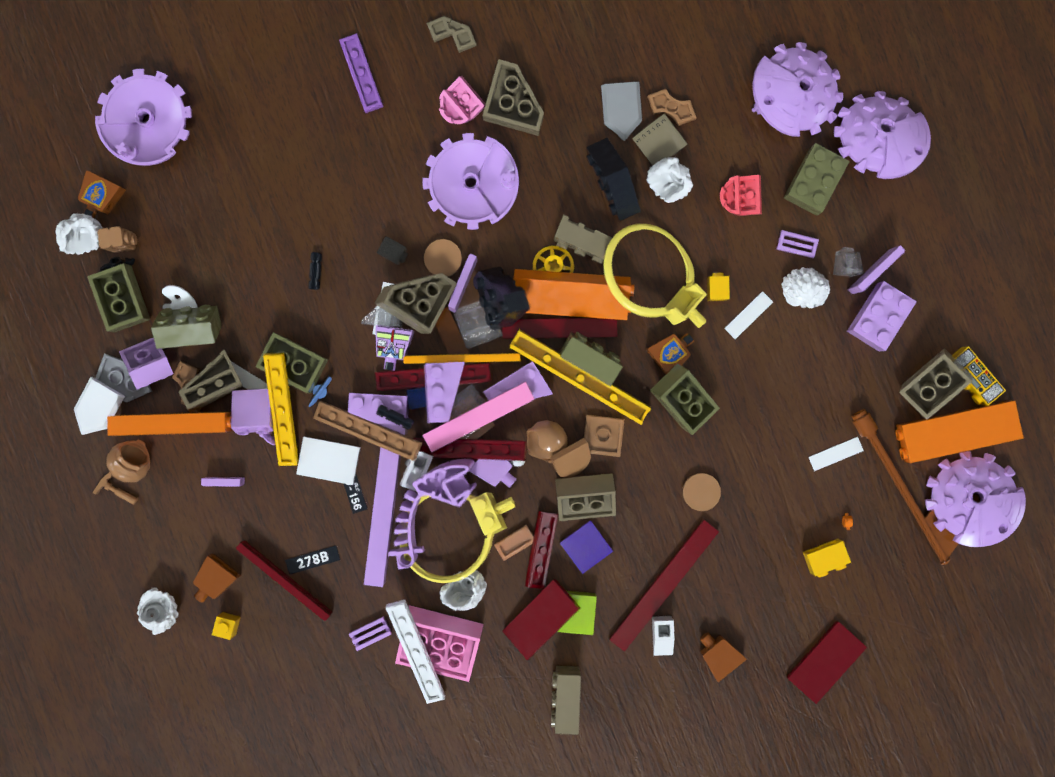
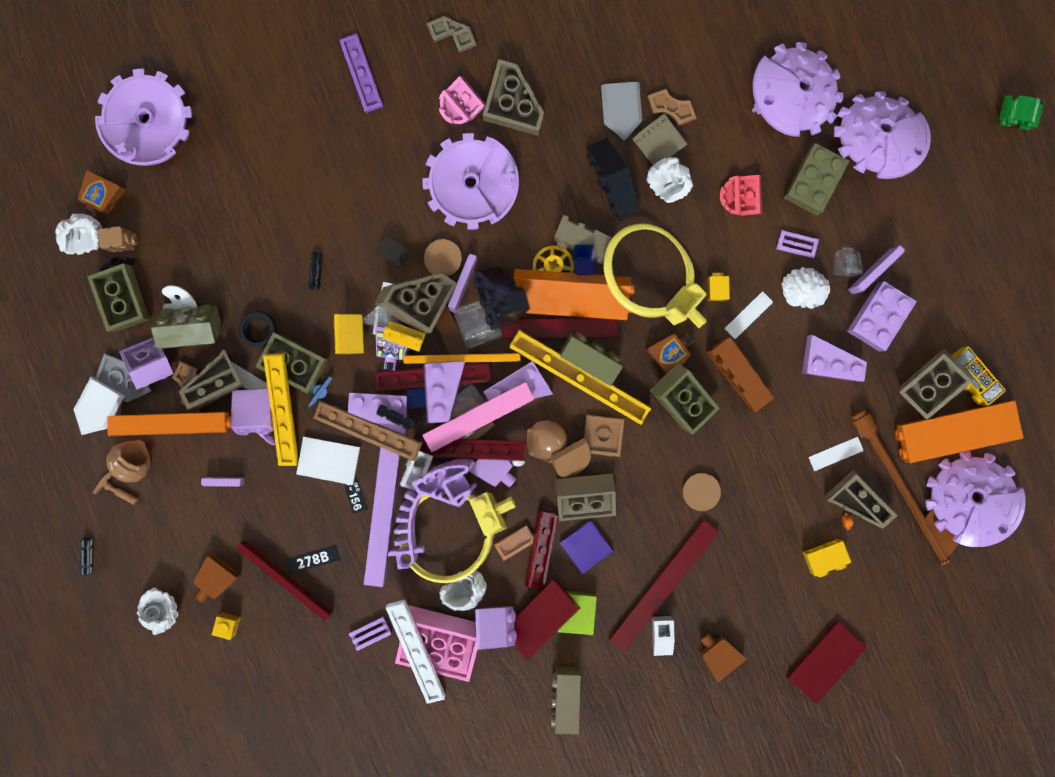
none -> black axle [80,538,92,576]
none -> black tyre [238,311,278,348]
none -> yellow slope [334,314,364,355]
none -> yellow hinge [383,321,426,351]
none -> lavender slope [475,606,517,649]
none -> clear blue brick [572,244,598,275]
none -> dark orange wedge [706,337,774,413]
none -> lavender wedge [802,335,867,382]
none -> dark tan wedge [825,470,897,529]
none -> green brick [999,95,1045,130]

